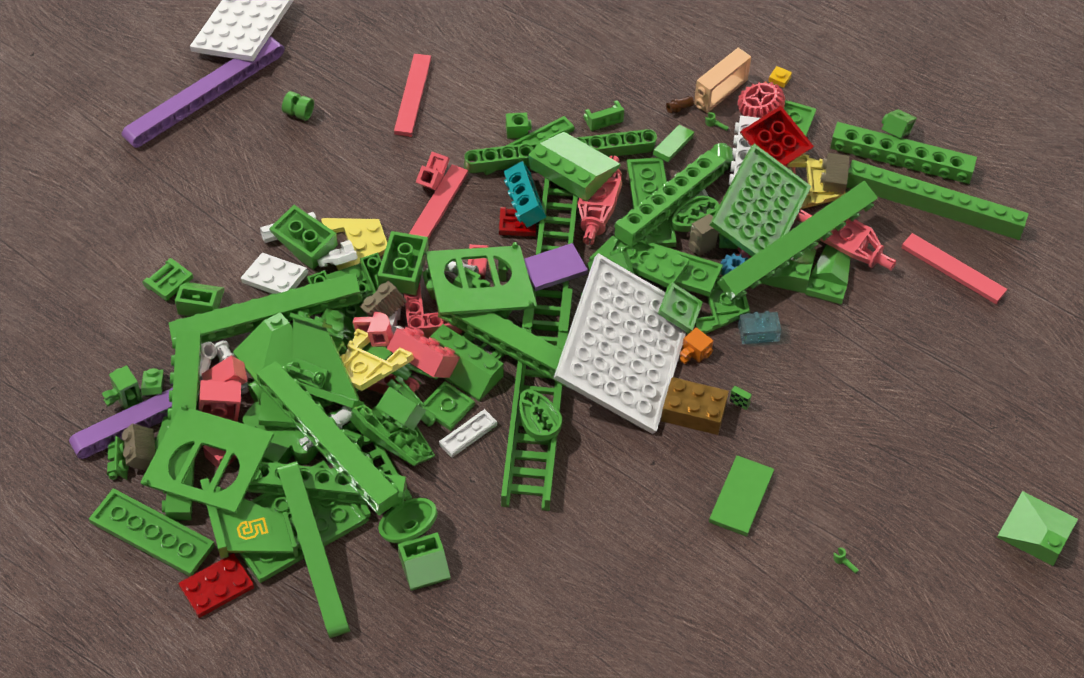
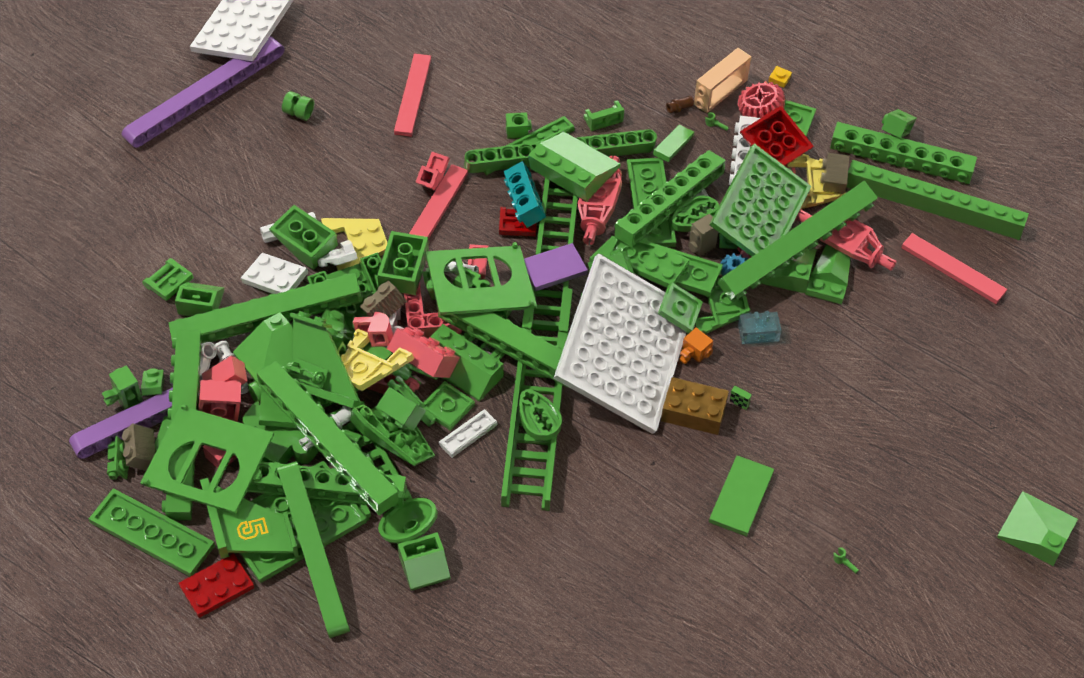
bright green tile [498,260,509,281] -> none
bright green head [710,143,734,171] -> none

